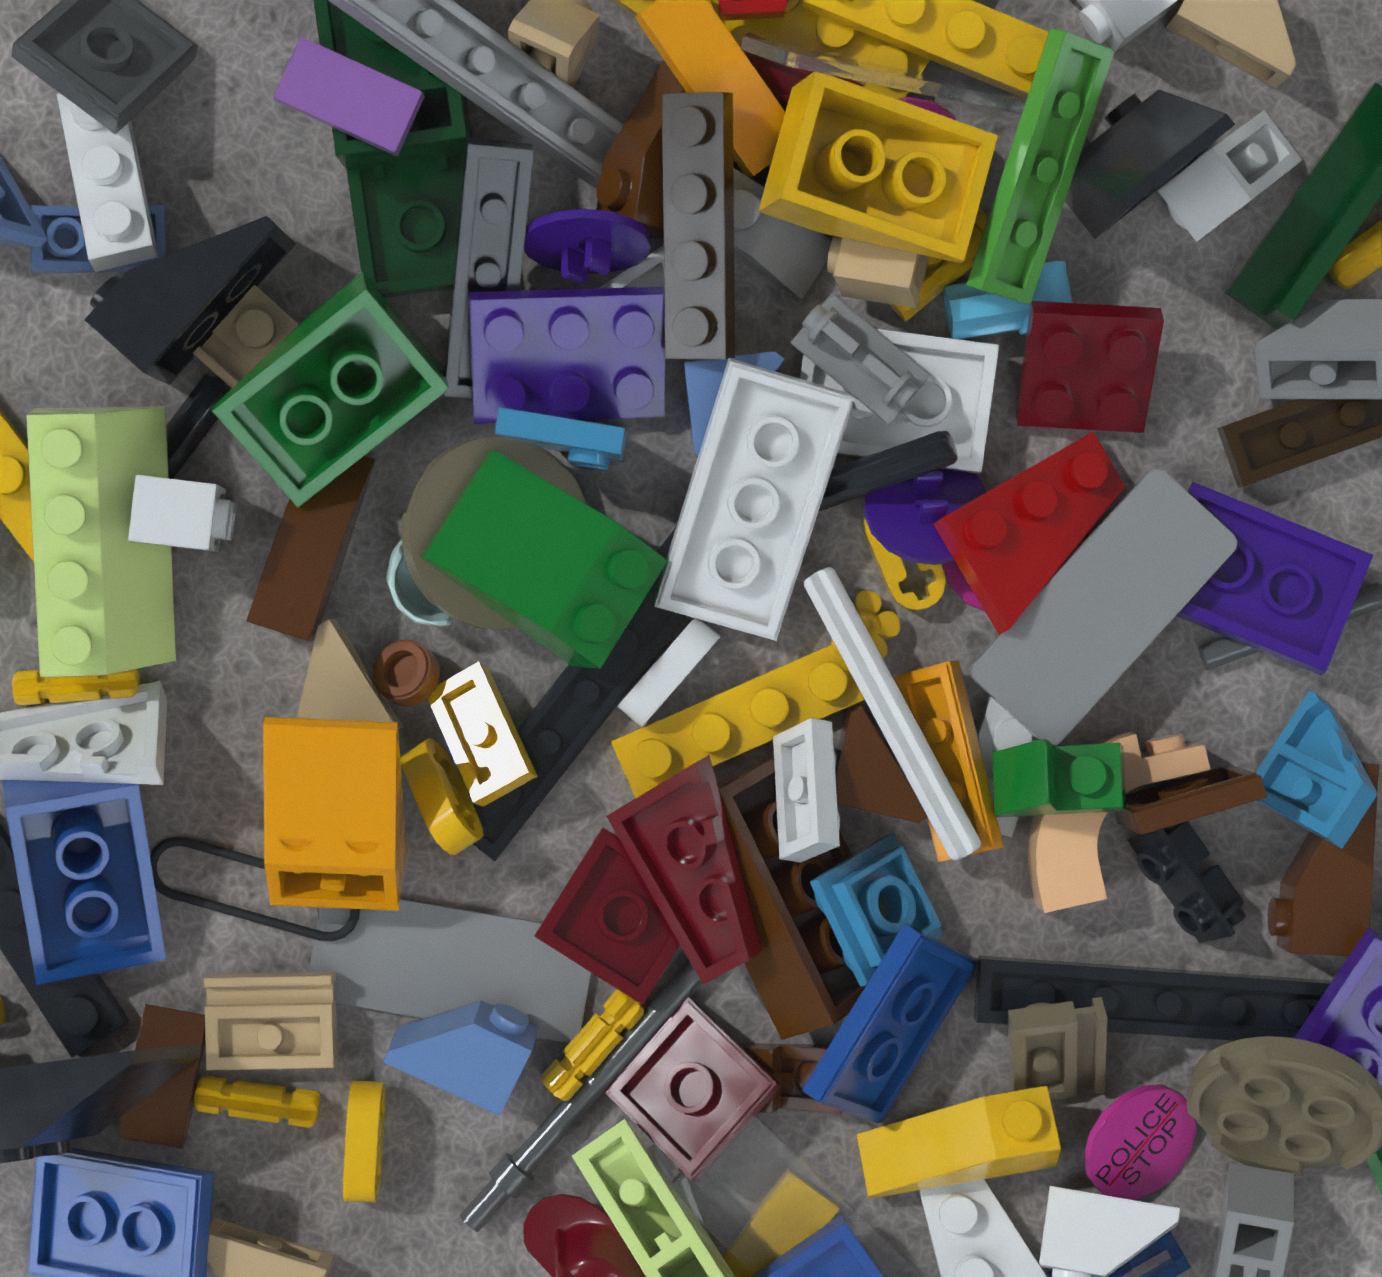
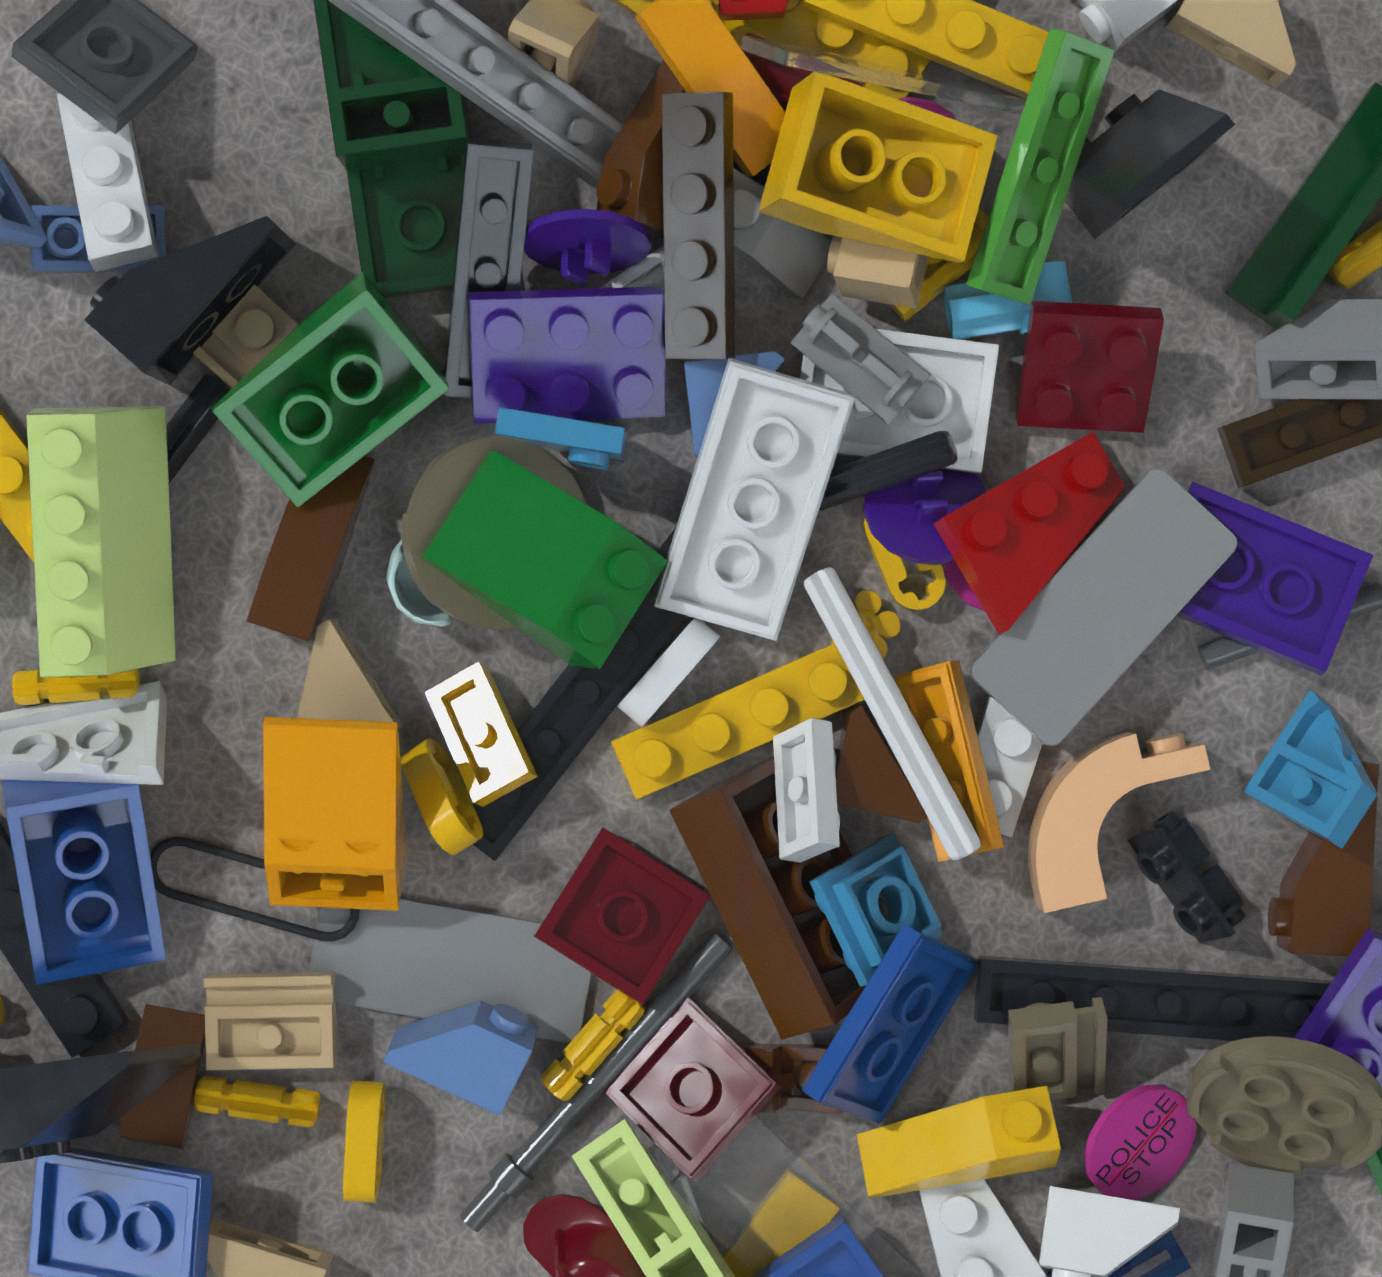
white slope [128,475,236,552] -> none
medium lavender tile [273,36,425,157] -> none
dark orange tile [373,639,440,707] -> none
dark red wing [606,755,762,984] -> none
green slope [992,739,1126,818] -> none
reddish brown tile [1114,764,1267,835] -> none
white slope [1158,110,1302,242] -> none

